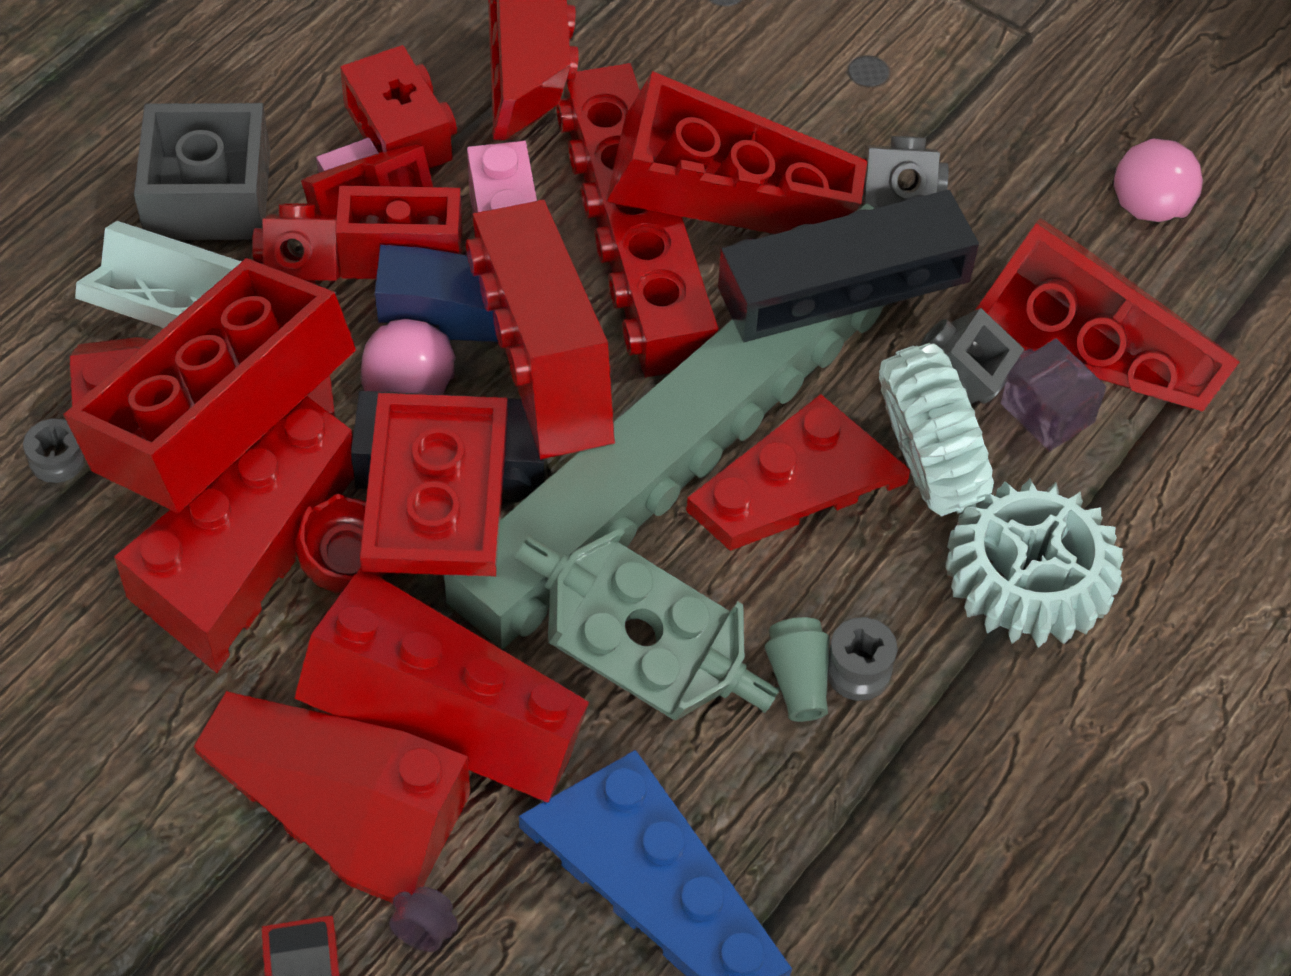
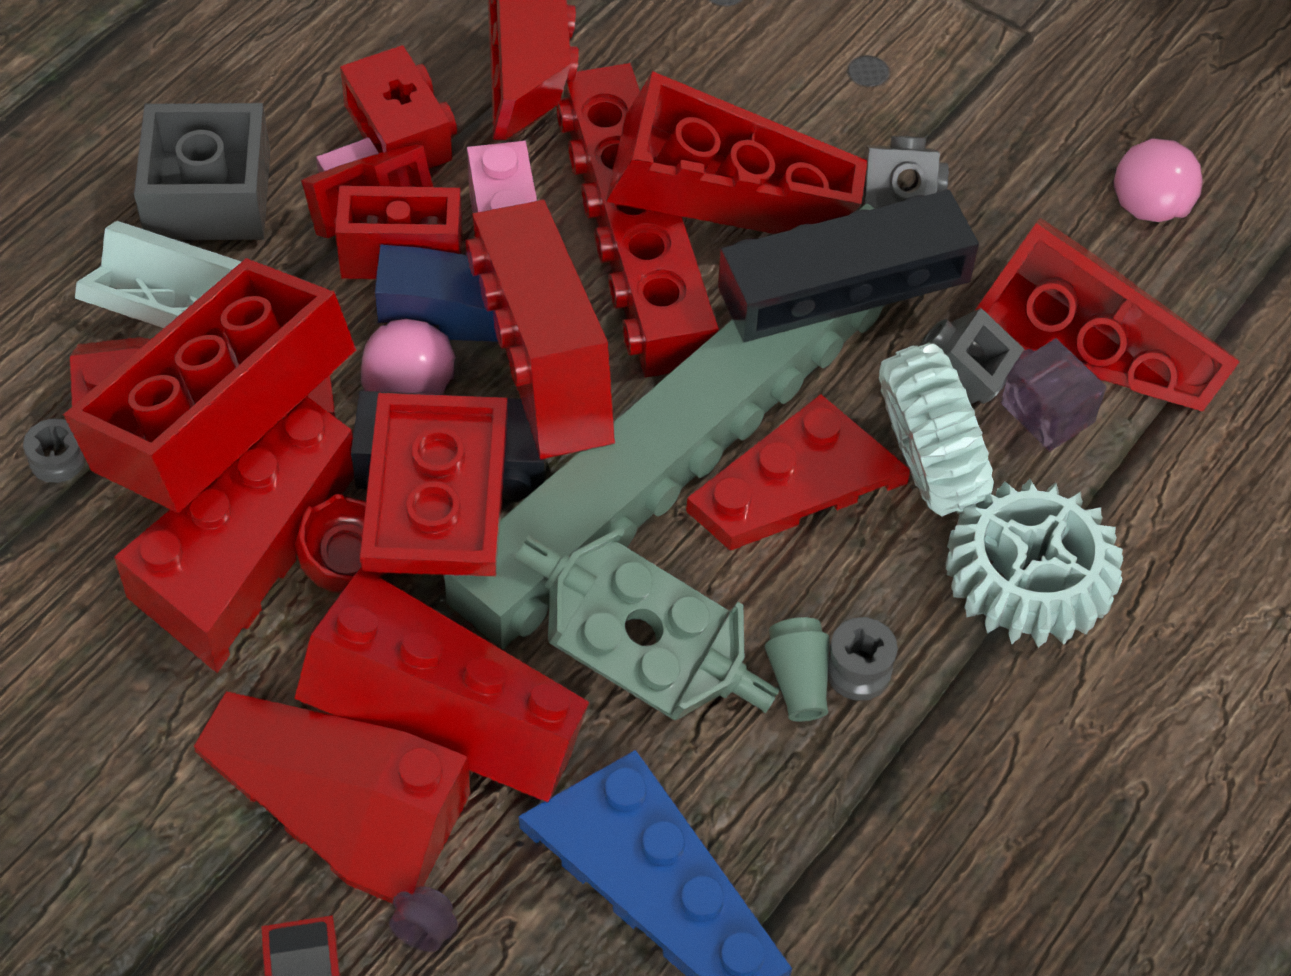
red brick [252,203,341,285] -> none

